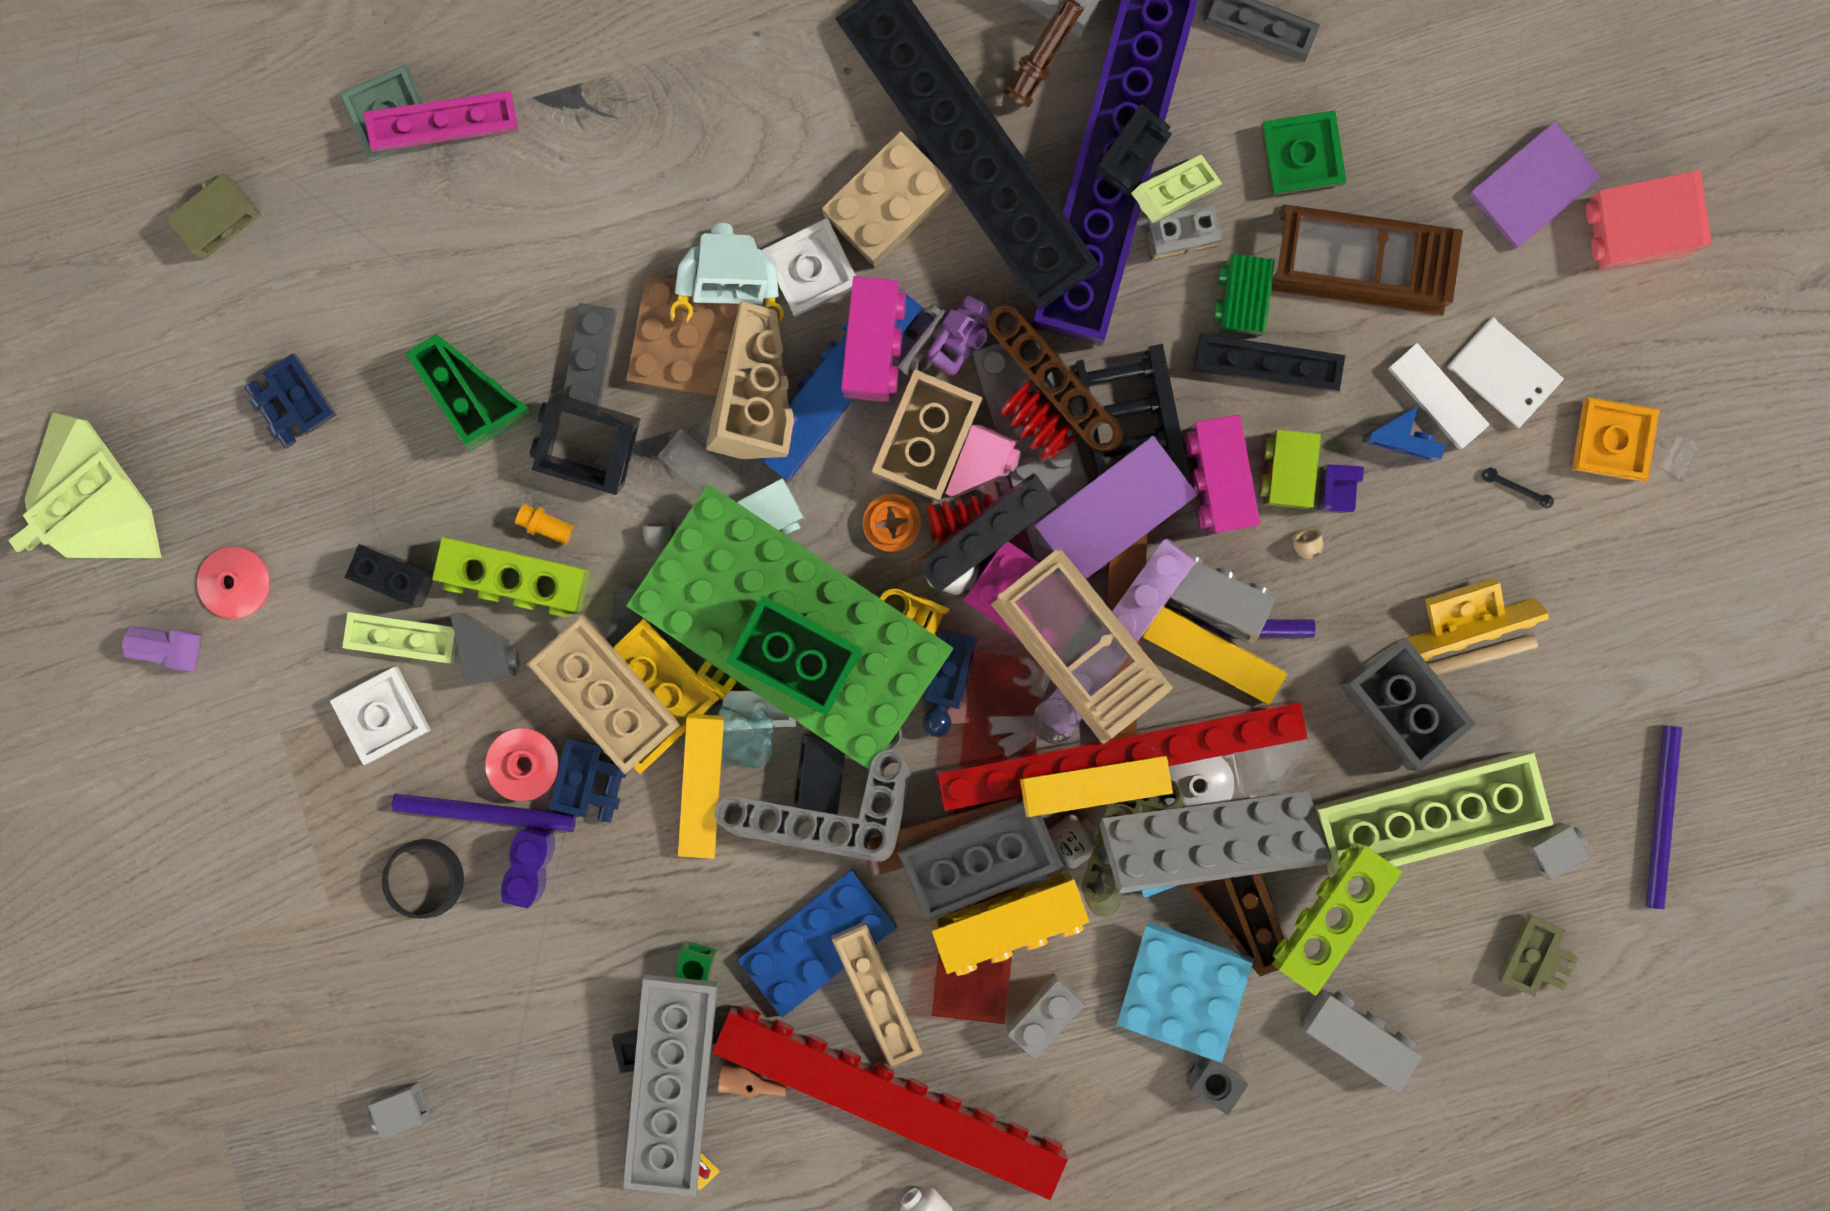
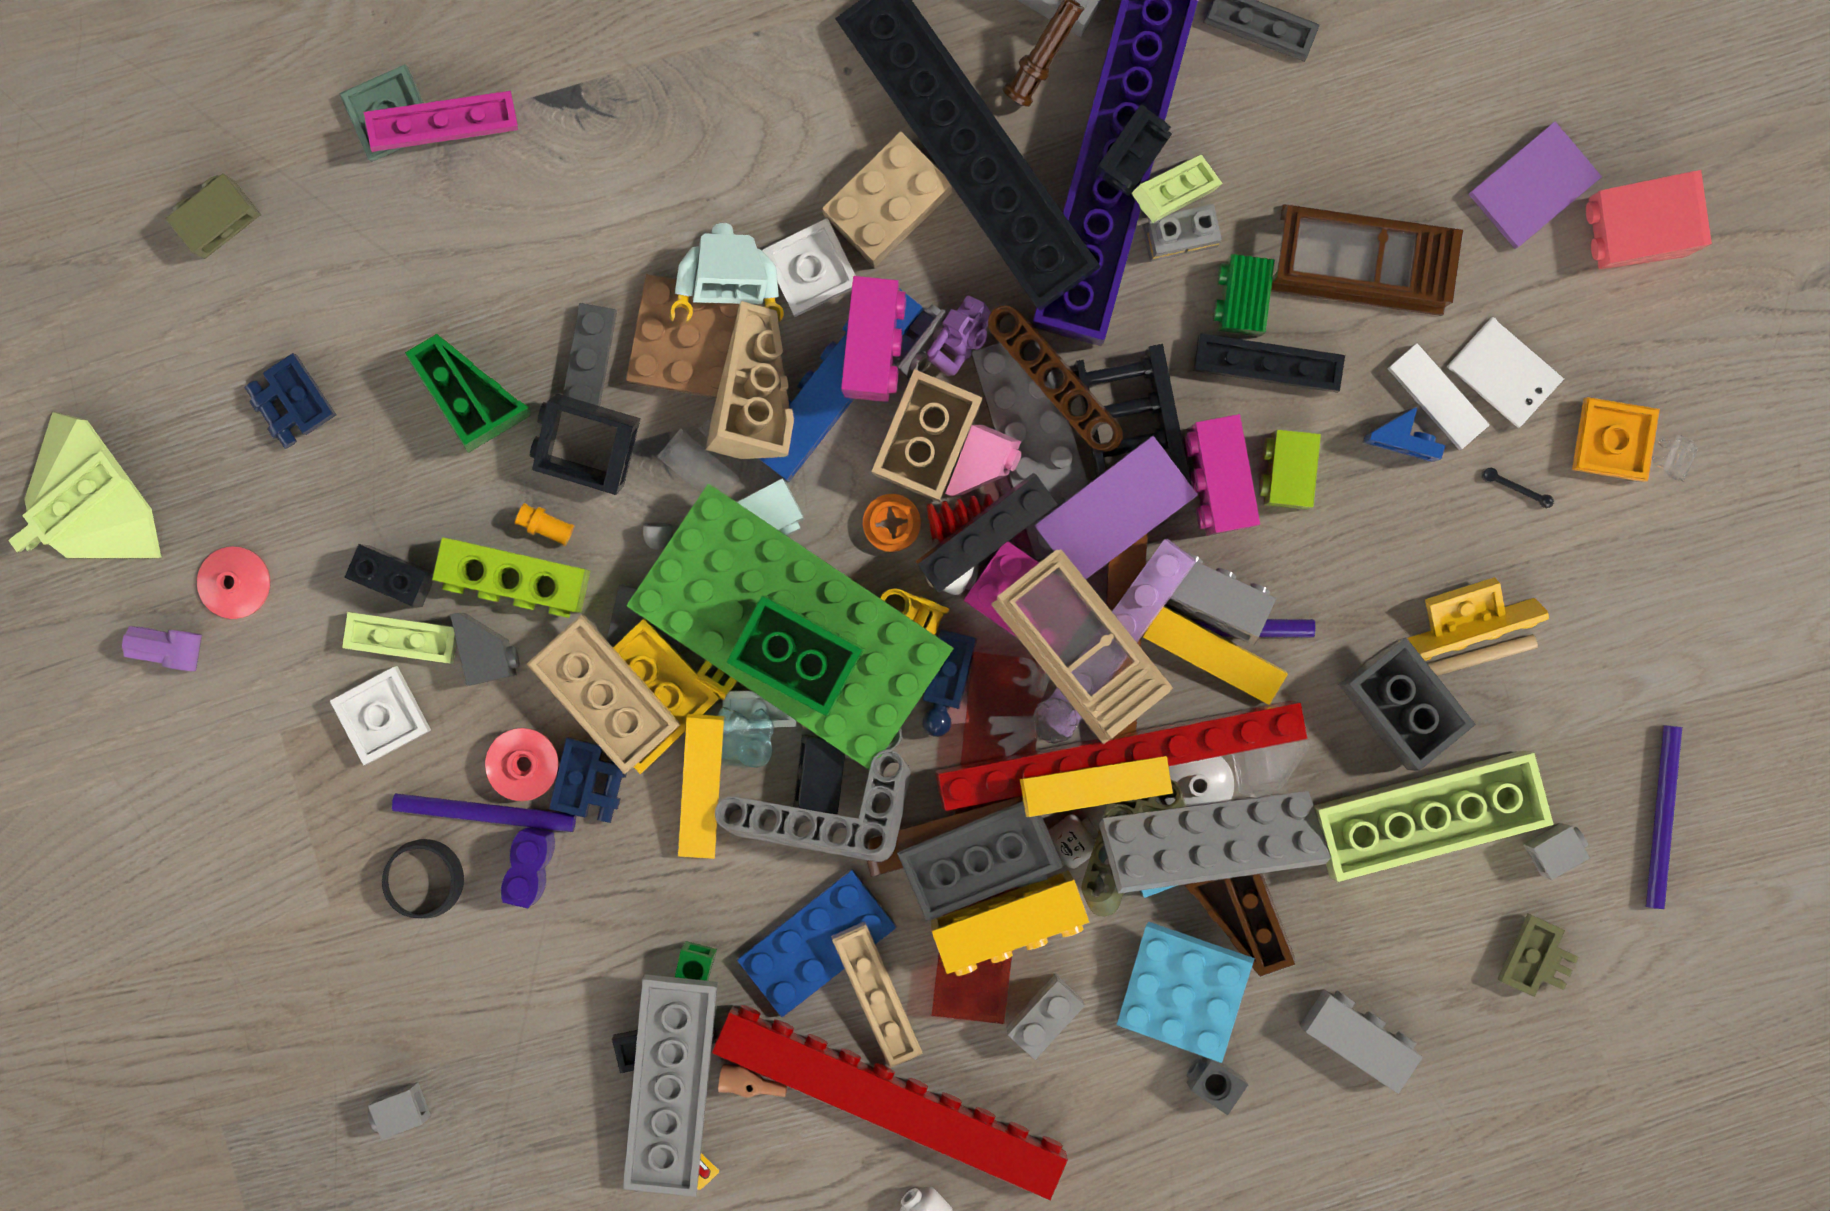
red piece [1000,379,1080,462] -> none
green plate [1261,110,1347,196] -> none
lime brick [1272,843,1403,996] -> none
tan hinge [1292,528,1323,560] -> none
dark purple panel [1318,464,1364,512] -> none

